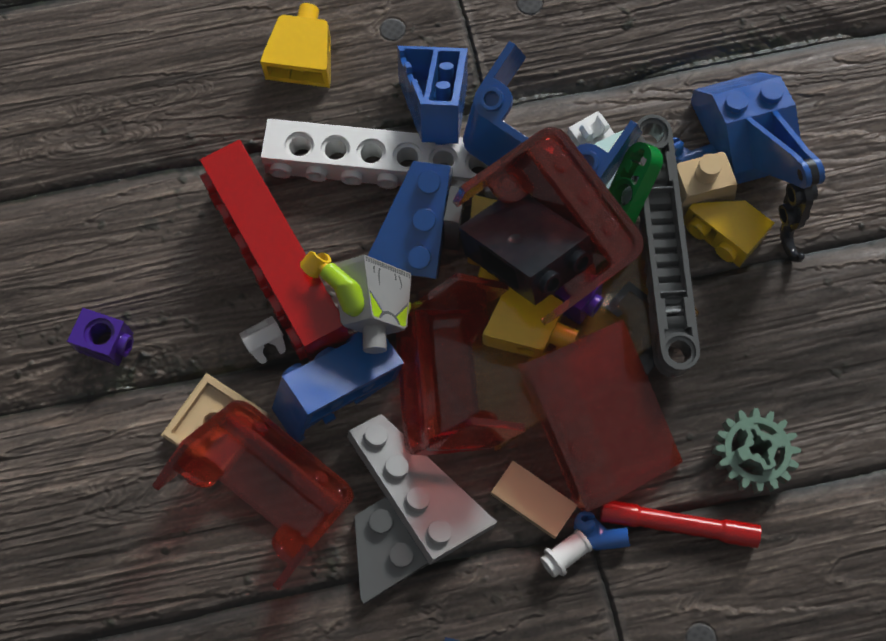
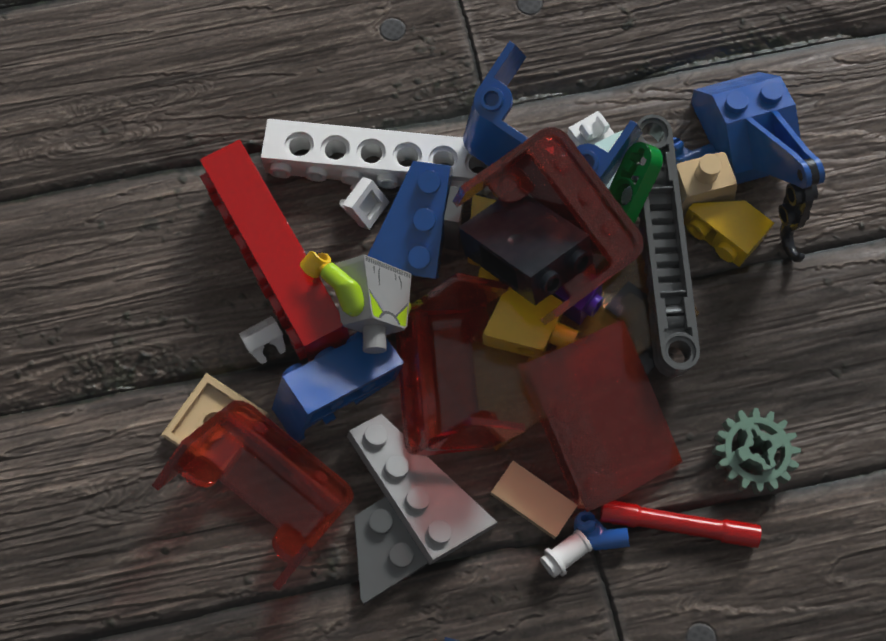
dark purple brick [67,308,134,366] -> none
yellow torso [260,3,331,88] -> none
blue wedge [397,45,468,145] -> none
none -> white tile [339,177,389,230]

